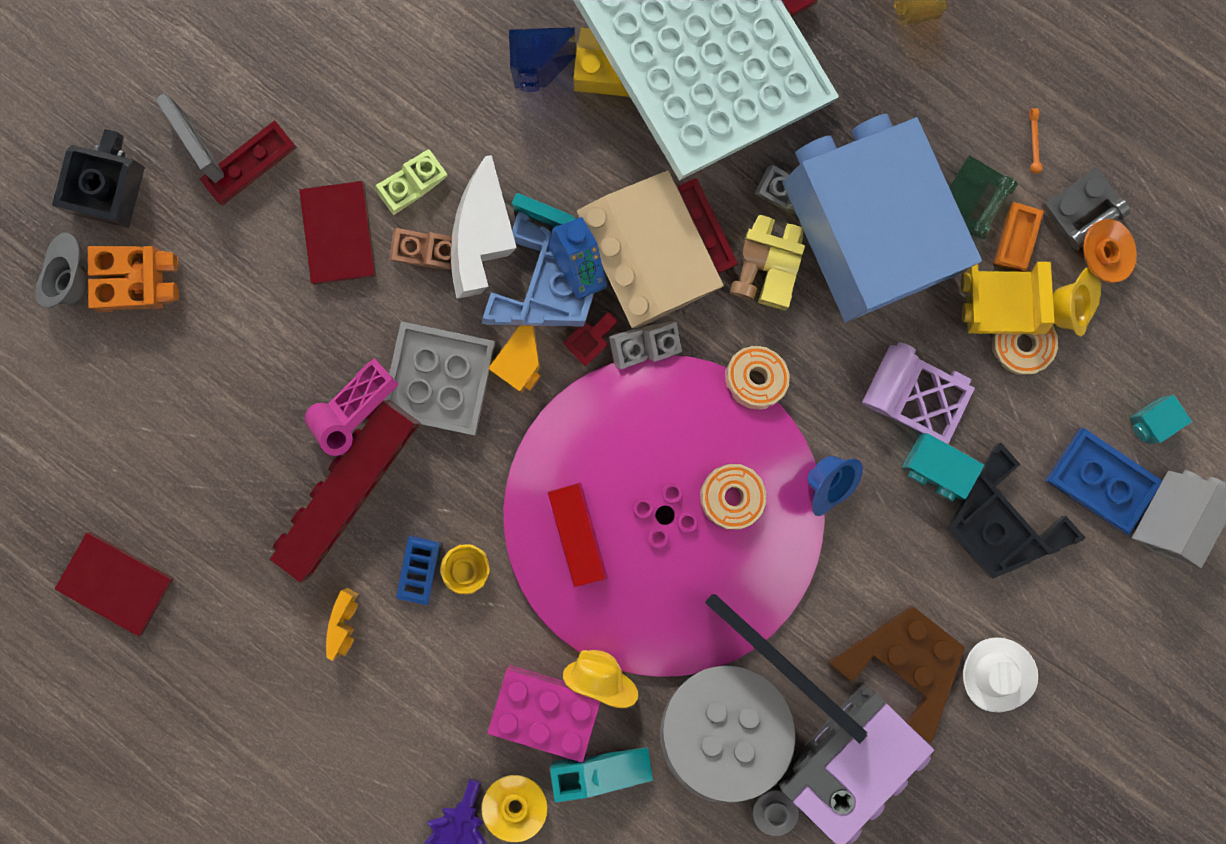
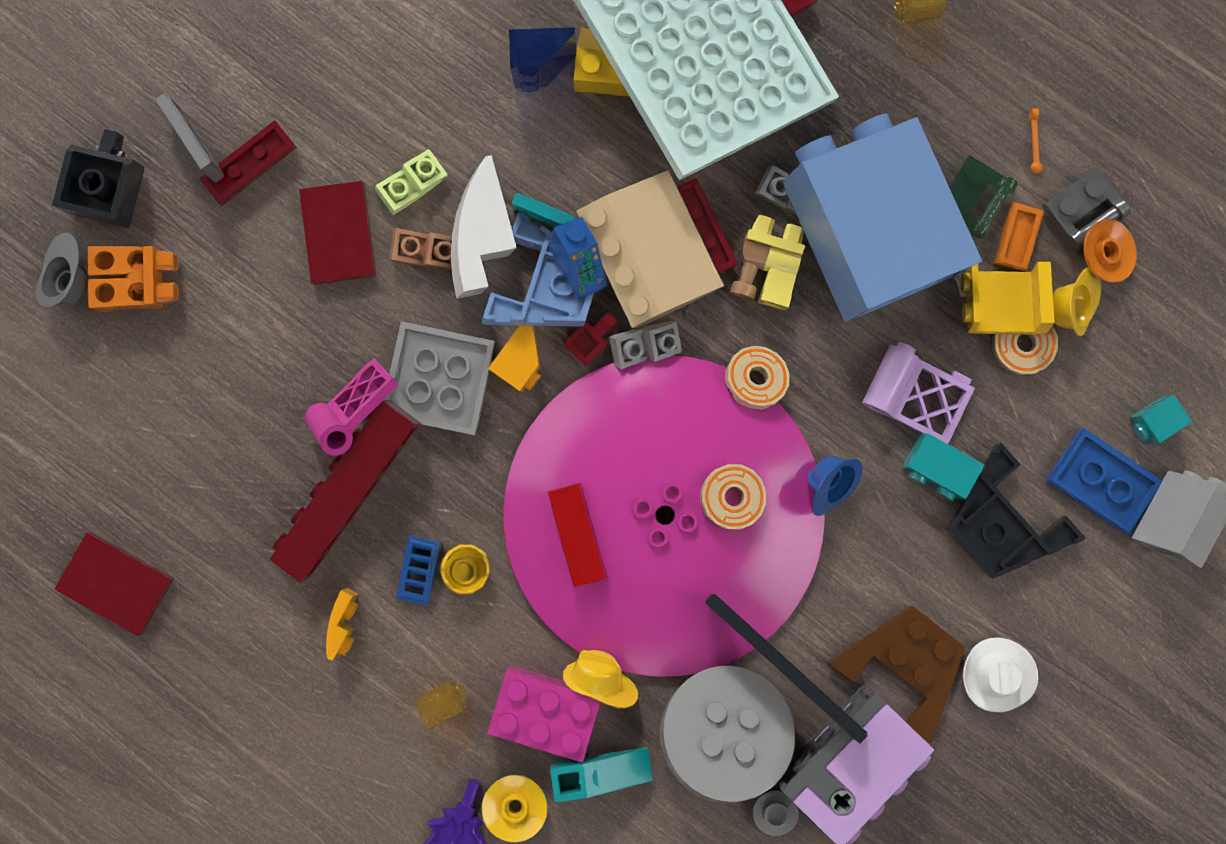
none -> clear yellow brick [413,677,468,730]

